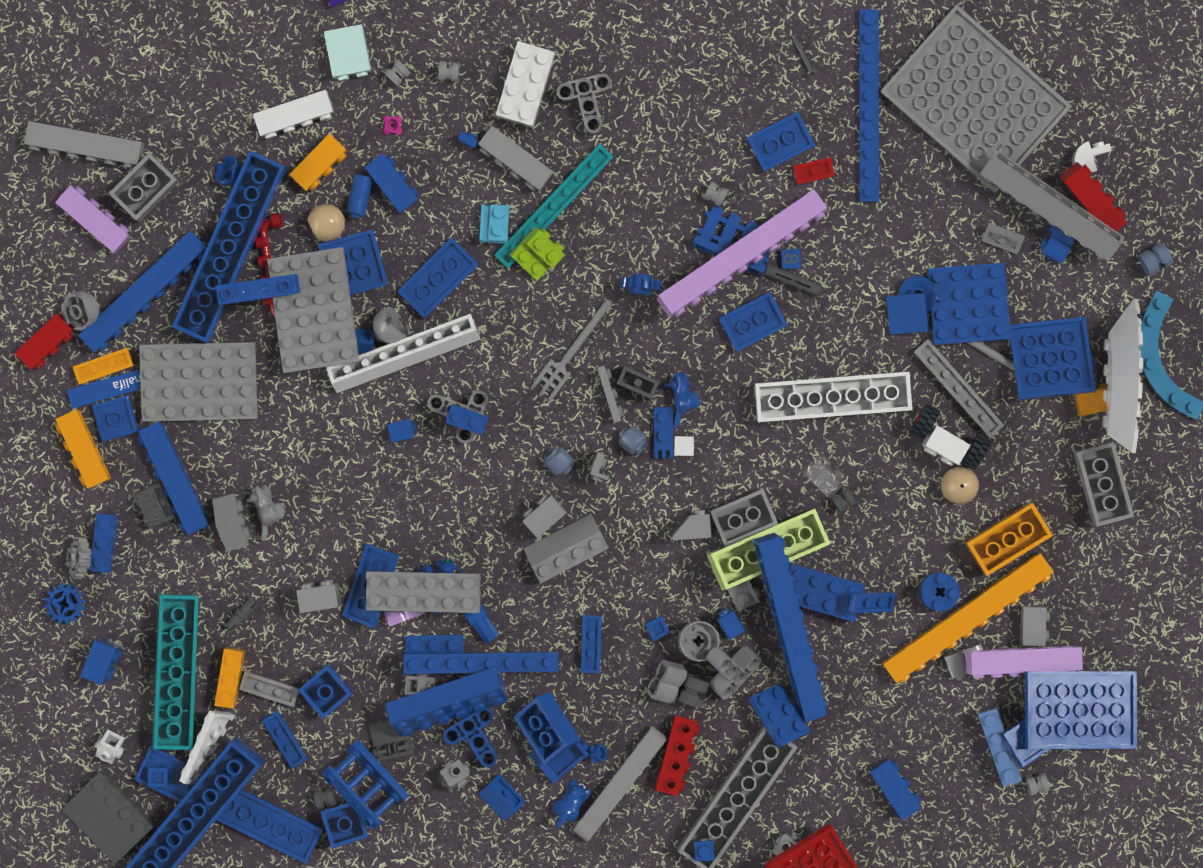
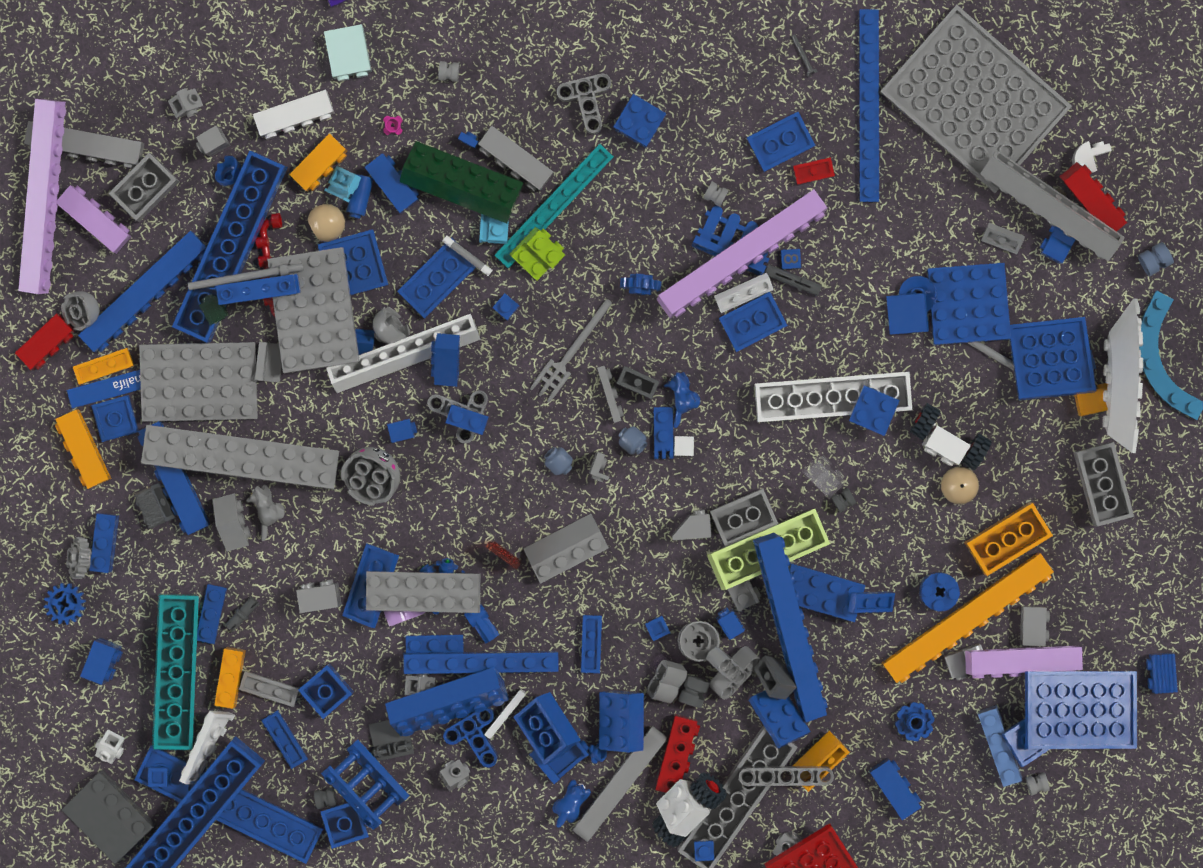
light grey wheel [384,60,411,87] -> none
blue panel [479,774,525,821] -> none
white brick [496,41,555,128] -> none
light grey brick [522,495,567,538] -> none
light grey plate [913,339,1004,438] -> none
none -> lavender brick [18,99,66,294]
none -> light grey brick [141,425,339,490]
none -> light grey brick [168,88,203,118]
none -> light grey bar [188,263,304,290]
none -> light grey brick [196,126,231,157]
none -> blue plate [197,584,227,644]
none -> clear green brick [199,294,230,325]
none -> light grey panel [255,342,282,383]
none -> medium azure plate [324,166,361,202]
none -> light grey cylinder [341,447,400,505]
none -> dark green brick [399,141,523,224]
none -> blue brick [431,333,460,387]
none -> light grey bar [442,236,493,276]
none -> white tile [484,688,526,739]
none -> clear red tile [486,540,522,570]
none -> blue brick [492,293,520,321]
none -> blue brick [599,690,644,753]
none -> blue brick [613,94,666,148]
none -> brick [653,772,727,847]
none -> white plate [714,273,774,313]
none -> light grey beam [739,766,834,786]
none -> dark grey brick [754,656,796,700]
none -> light orange brick [793,730,850,792]
none -> blue plate [849,385,900,436]
none -> blue plant [895,702,935,741]
none -> blue brick [1146,652,1178,694]

